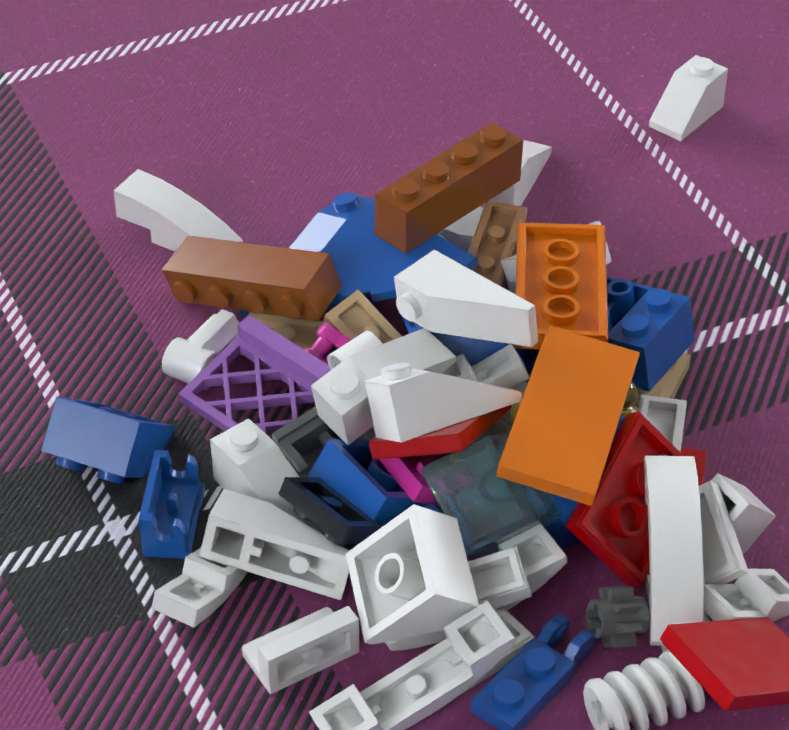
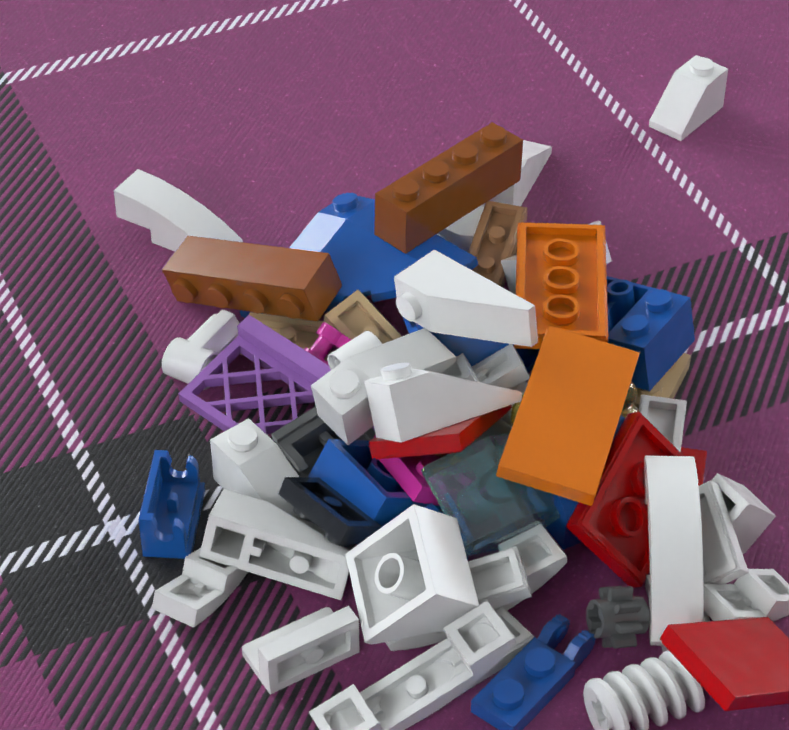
slope [41,396,176,484] -> none

